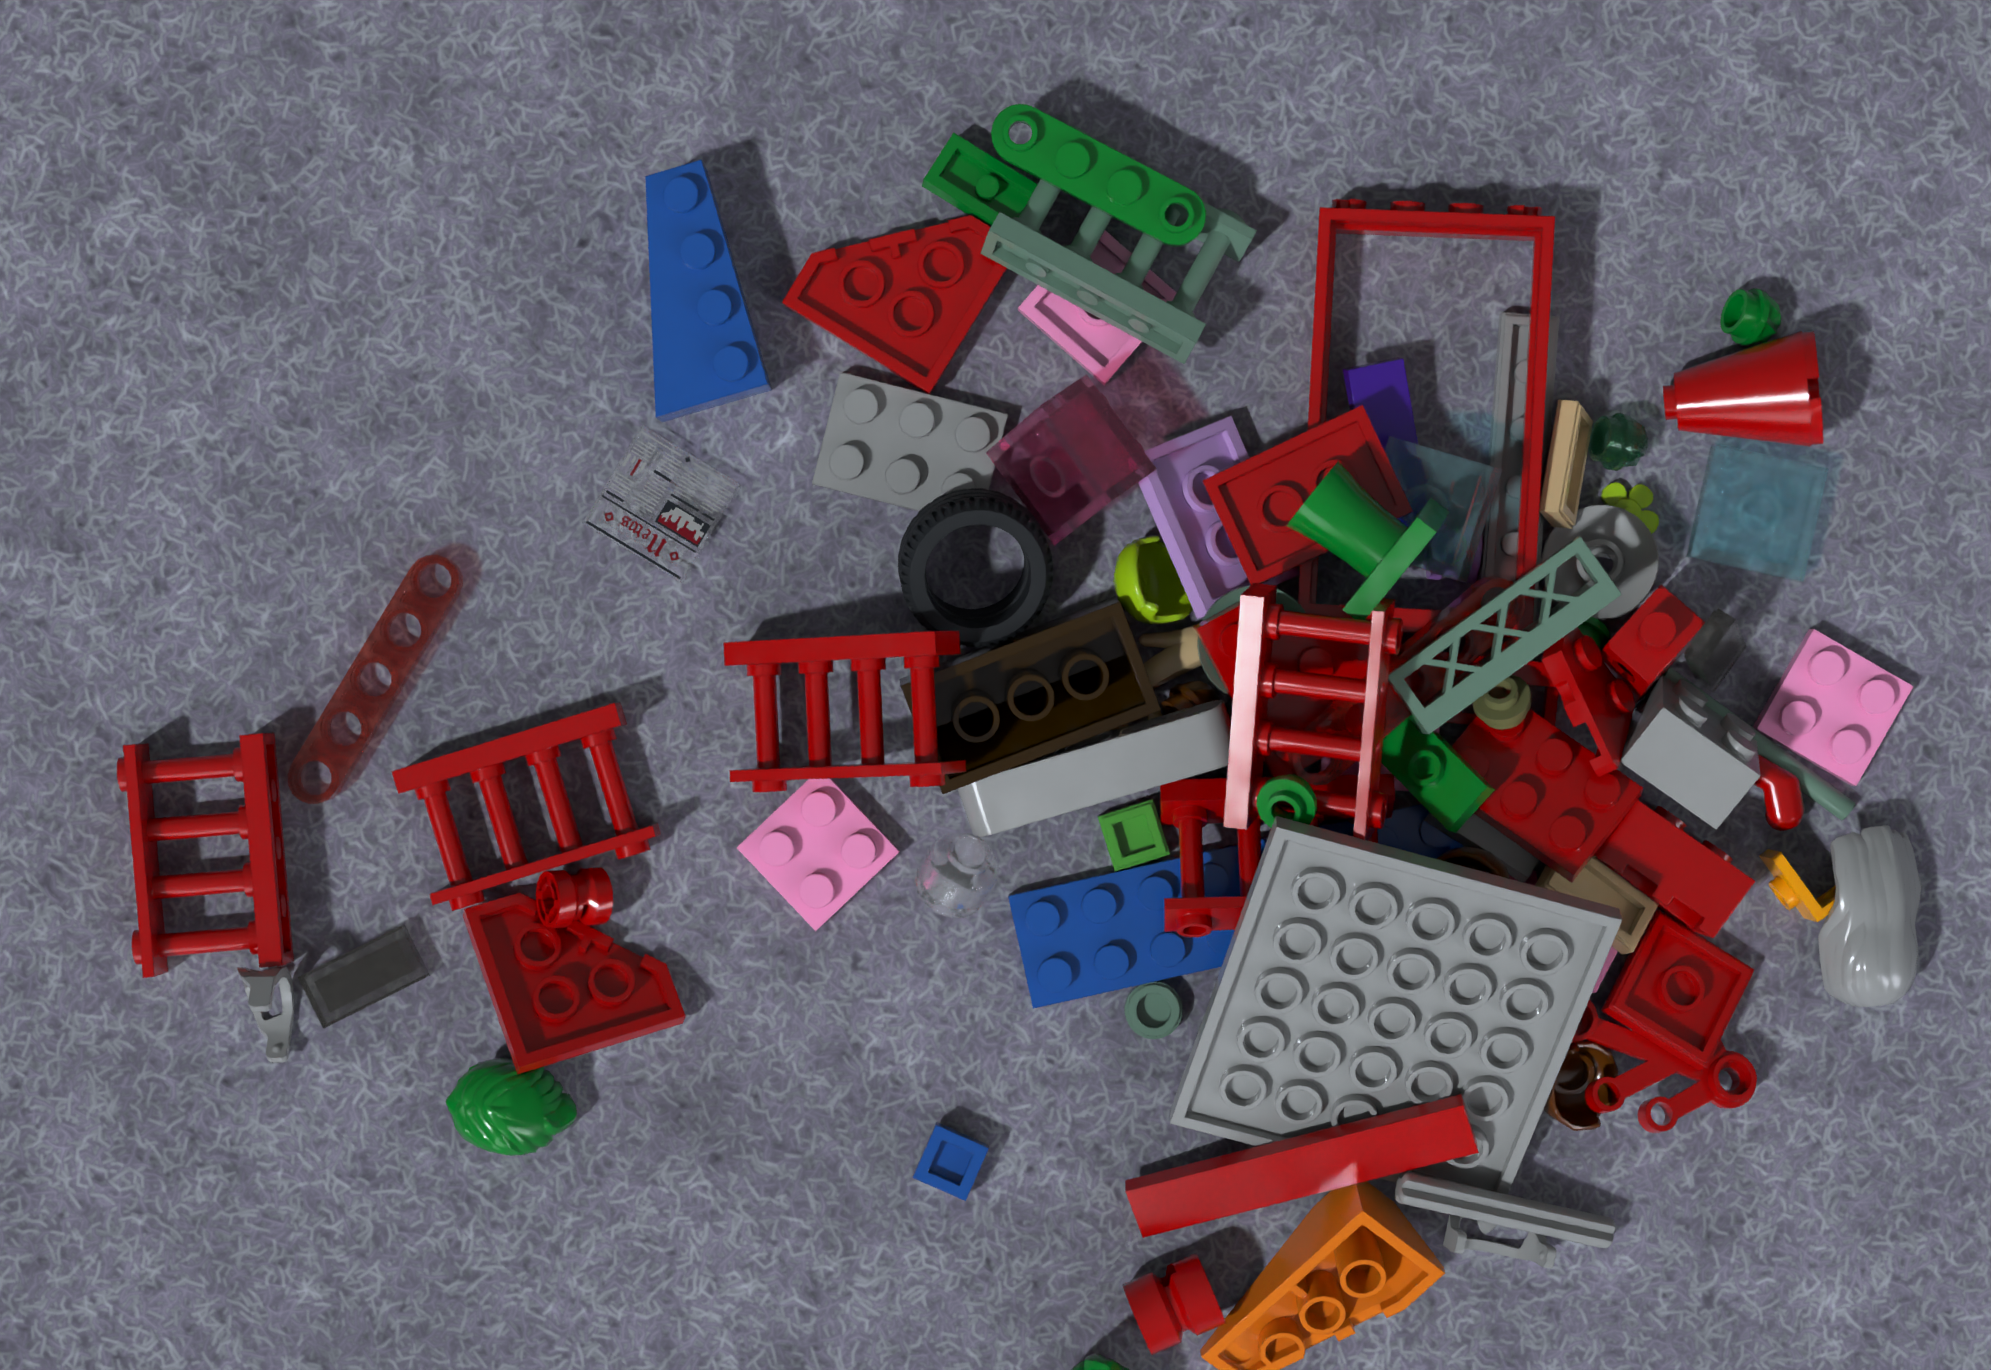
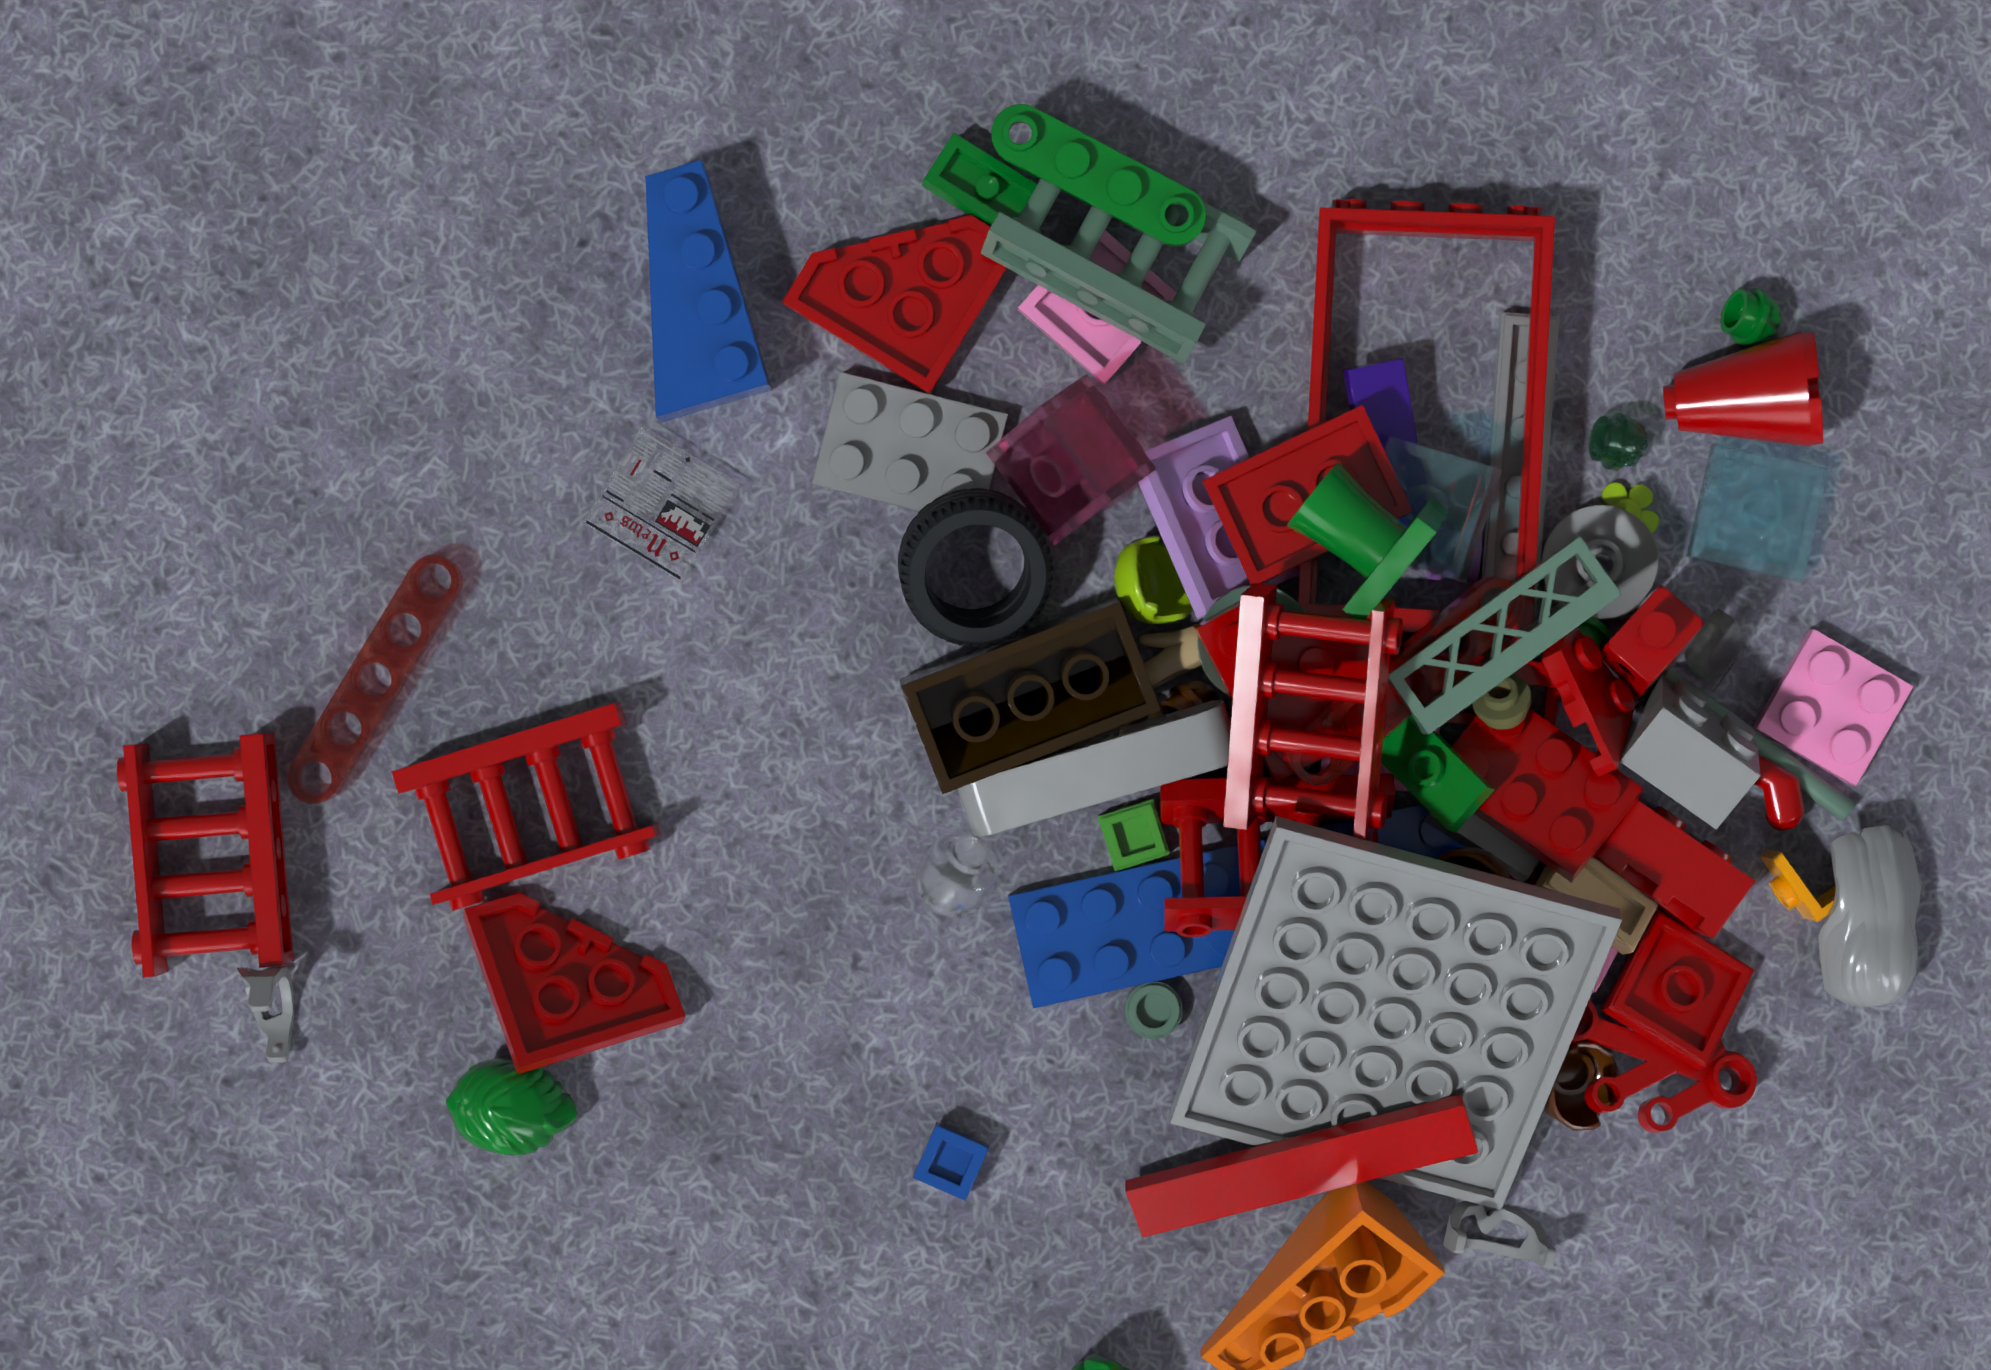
clear smoke tile [298,924,430,1029] -> none
red wheel [536,867,613,928] -> none
red fence [723,631,966,792] -> none
bright pink plate [737,778,900,931] -> none
red wheel [1122,1253,1226,1355] -> none
green plate [1257,774,1317,828] -> none
light grey axle [1395,1172,1615,1248] -> none
tan tile [1539,400,1593,529] -> none

